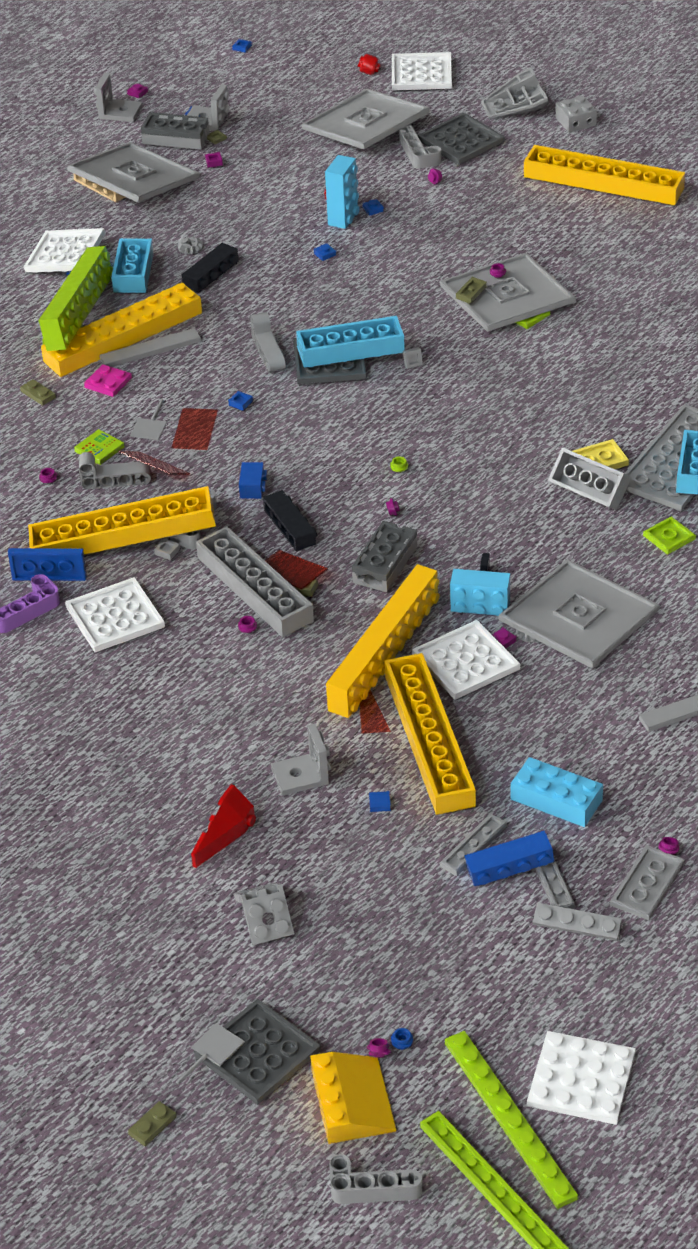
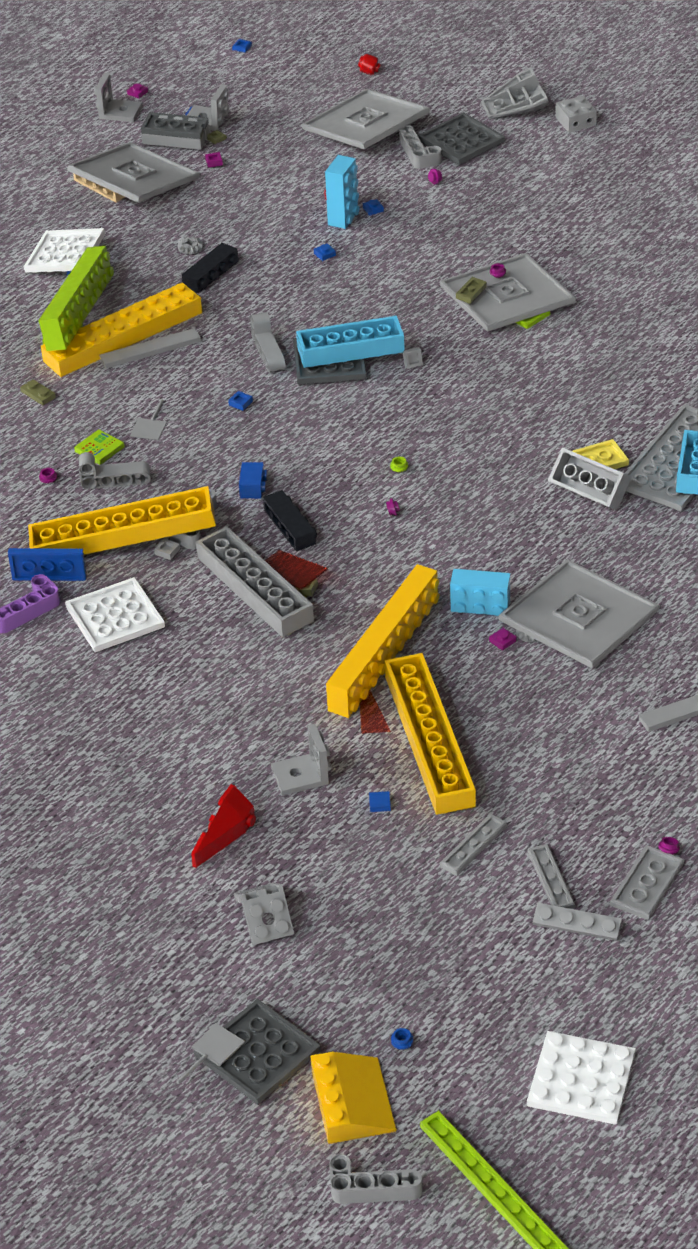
dark pink plate [84,364,132,397] -> none
medium azure brick [111,239,154,293] -> none
clear red piece [119,451,190,475] -> none
olive plate [128,1101,176,1146] -> none
clear red piece [171,408,218,450] -> none
magenta plate [238,616,257,633] -> none
dark grey piece [352,521,417,592] -> none
magenta plate [367,1038,391,1058] -> none
white plate [392,52,452,91] -> none
white plate [412,620,520,700] -> none
lime plate [445,1031,578,1209] -> none
blue brick [464,830,555,886] -> none
black tile [480,553,490,571] -> none
medium azure brick [511,757,603,827] -> none
yellow brick [524,145,685,205] -> none
lime tile [643,516,696,555] -> none

